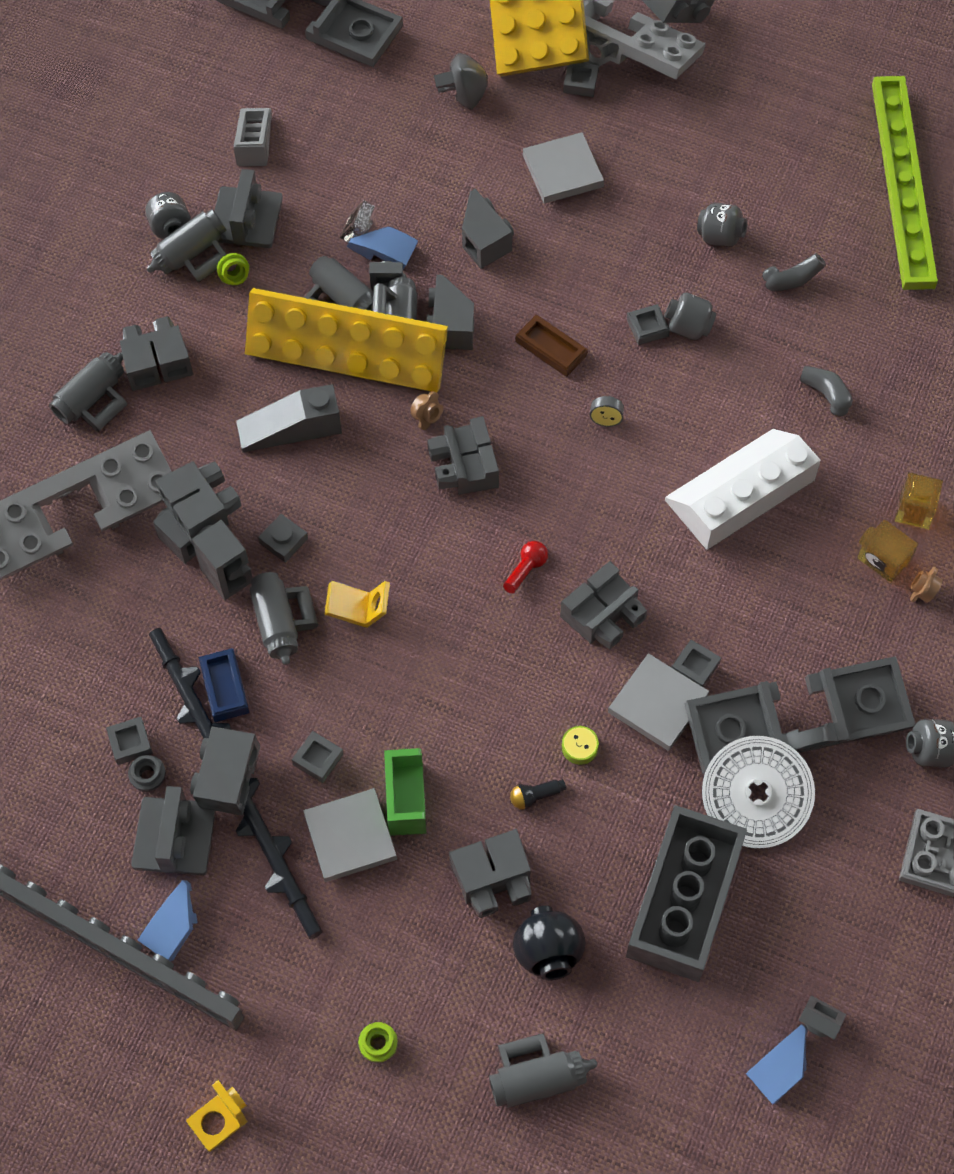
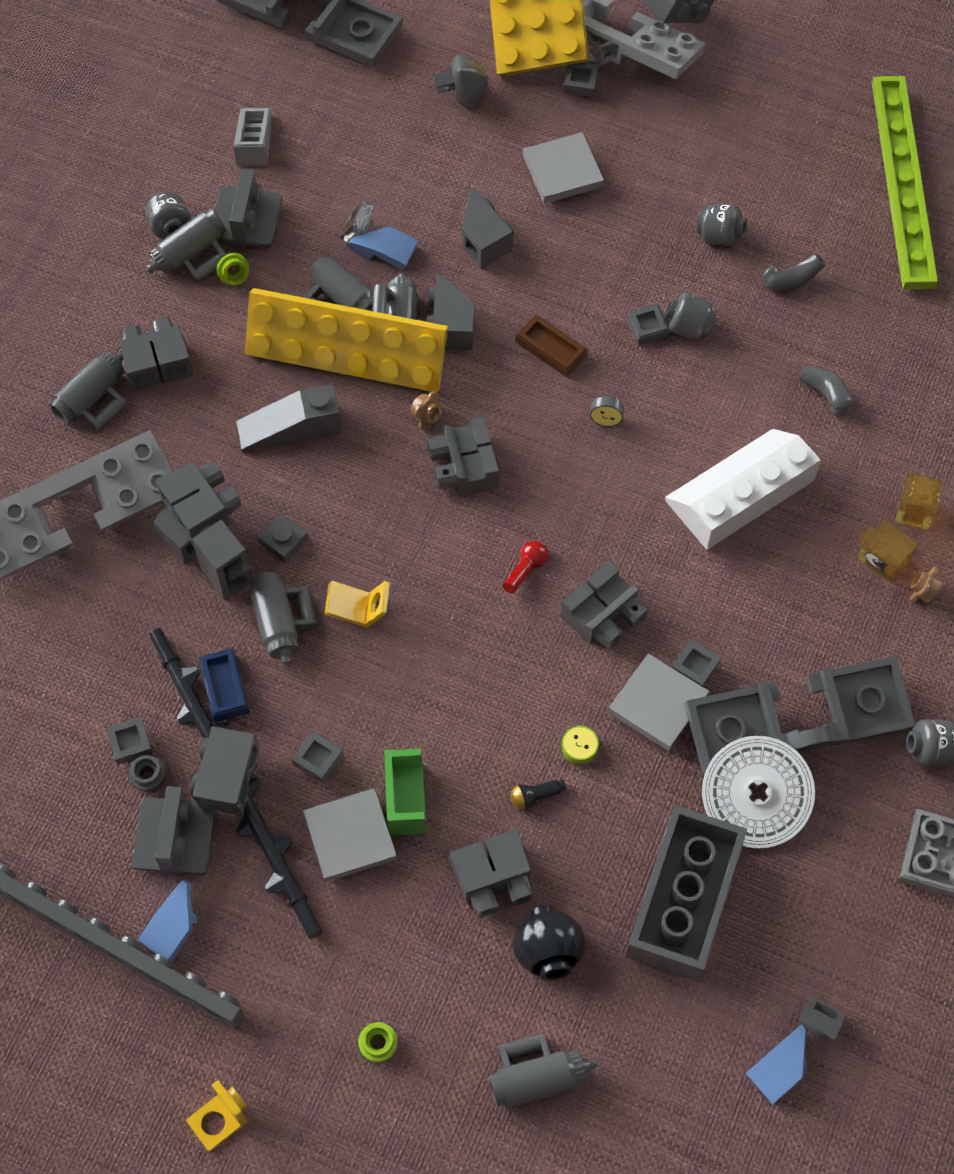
dark grey plate [369,261,403,292] -> none

